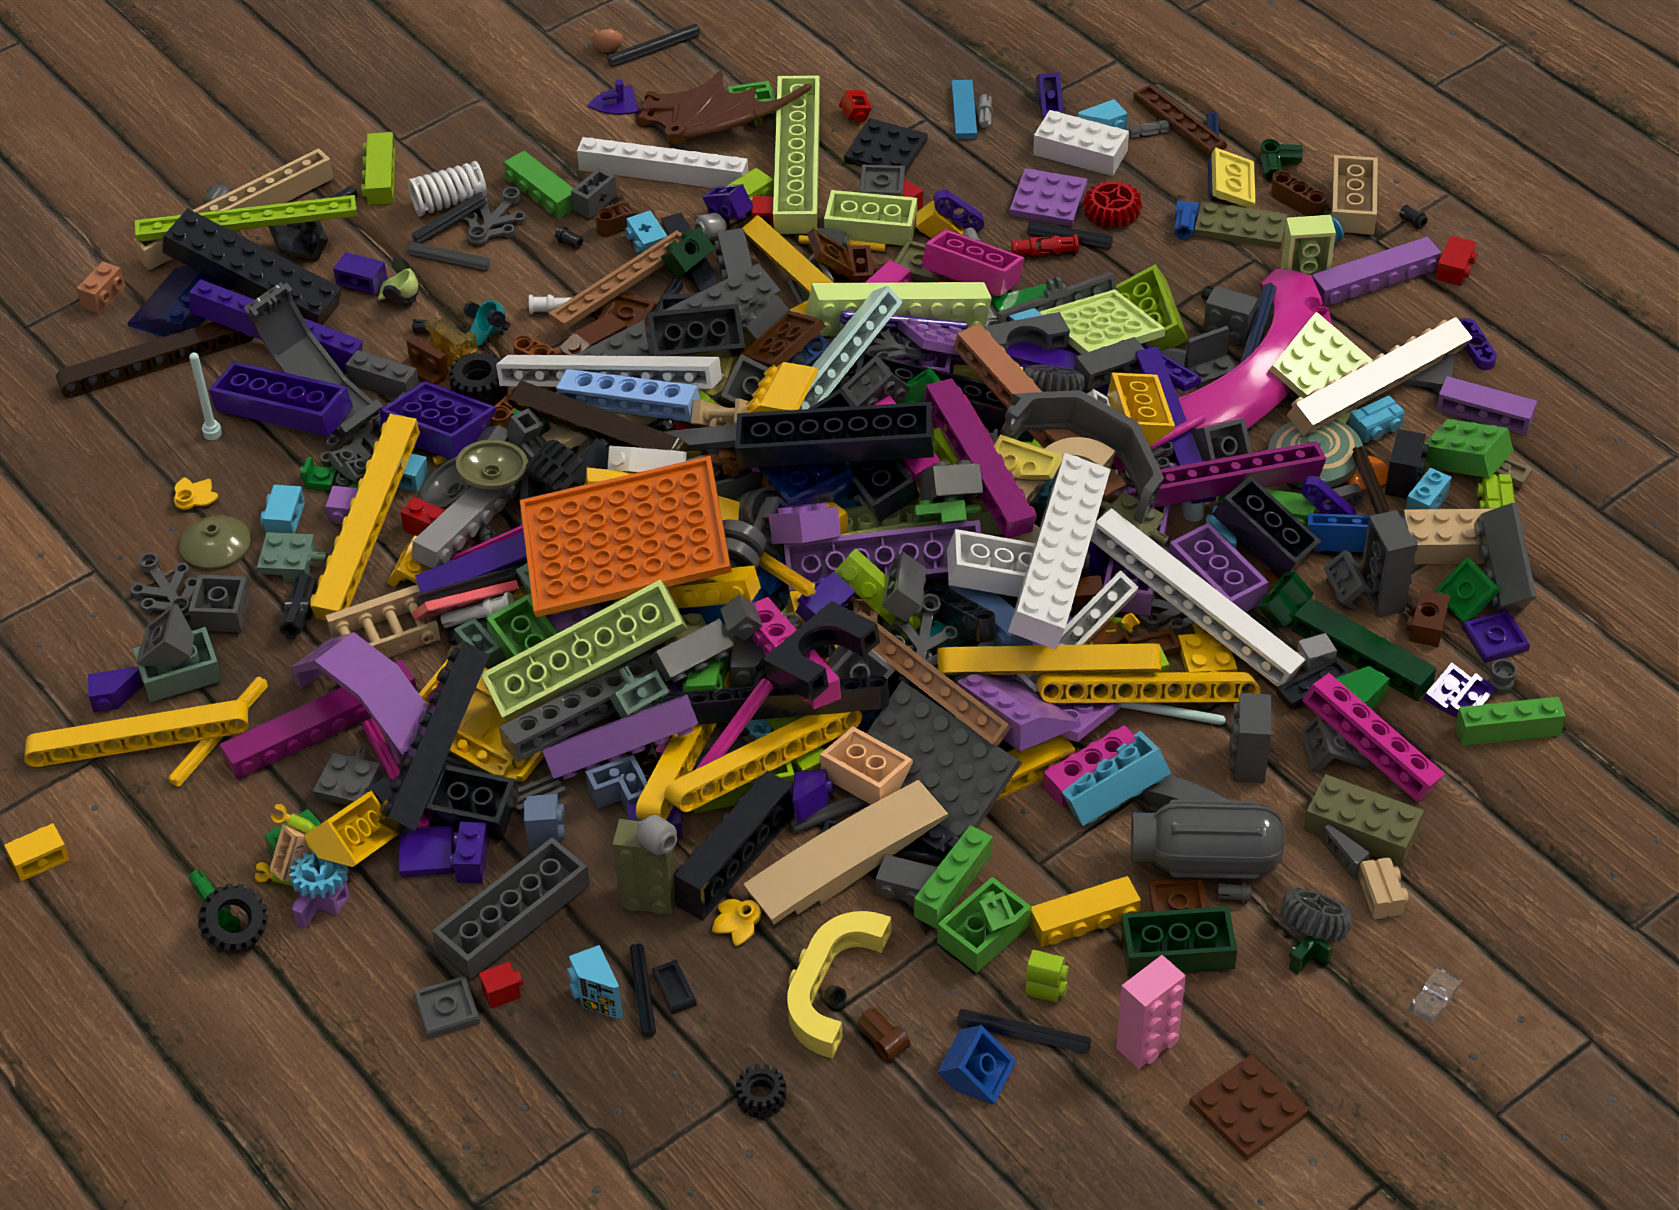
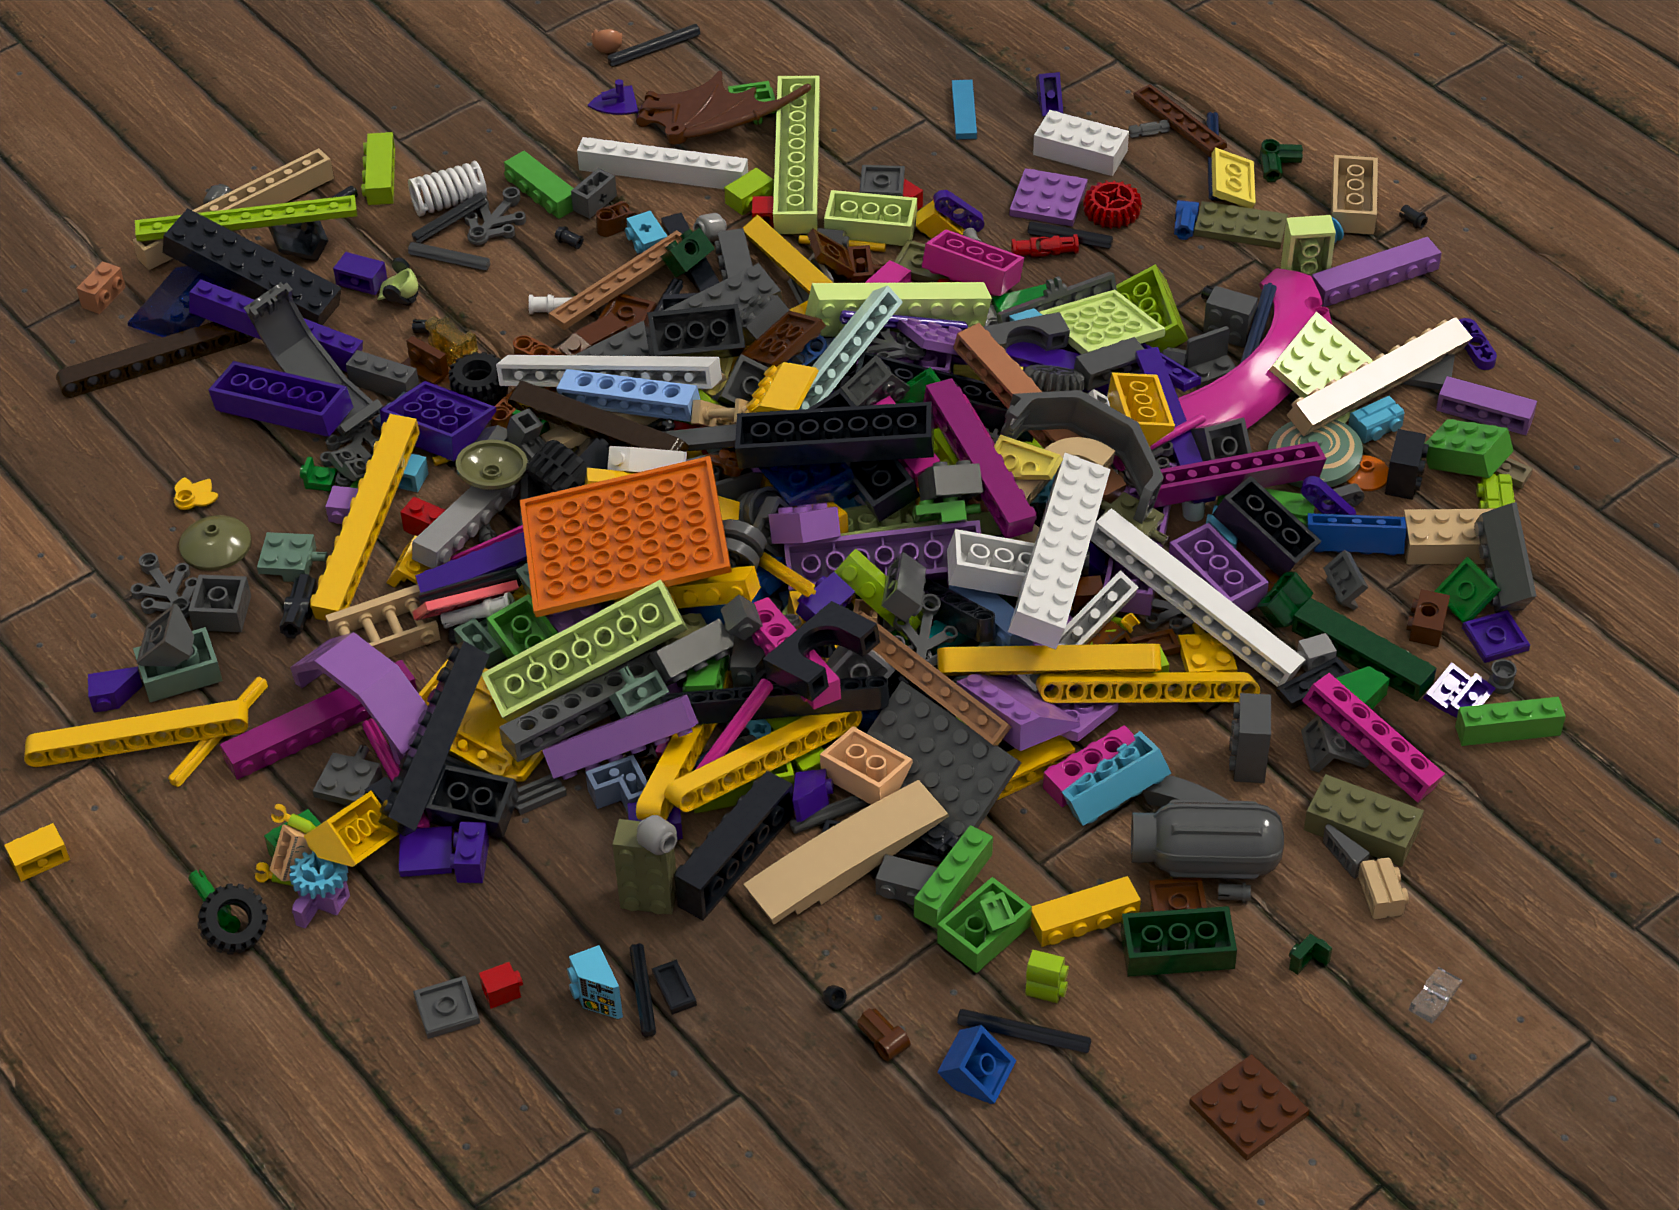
light aqua piece [189,353,222,440] -> none
medium azure brick [261,485,305,534] -> none
dark grey dish [419,457,471,510] -> none
dark grey brick [432,837,590,979] -> none
teal cap [463,299,511,347] -> none
sand blue brick [524,794,565,853] -> none
dark purple brick [702,184,754,221] -> none
yellow plate [712,899,761,947] -> none
black tyre [736,1064,787,1119] -> none
light yellow arch [787,911,891,1059] -> none
red brick [839,90,872,123] -> none
black plate [844,118,928,174] -> none
light grey axle [977,94,993,128] -> none
medium azure slope [1078,99,1128,130] -> none
bright pink brick [1116,955,1186,1069] -> none
light aqua piece [1118,703,1226,725] -> none
reddish brown beam [1271,171,1326,216] -> none
dark grey gear [1280,888,1353,942] -> none
dark brown axle [1352,446,1390,515] -> none
dark grey brick [1361,510,1418,618] -> none
medium azure brick [1405,468,1452,510] -> none
red brick [1436,235,1478,286] -> none

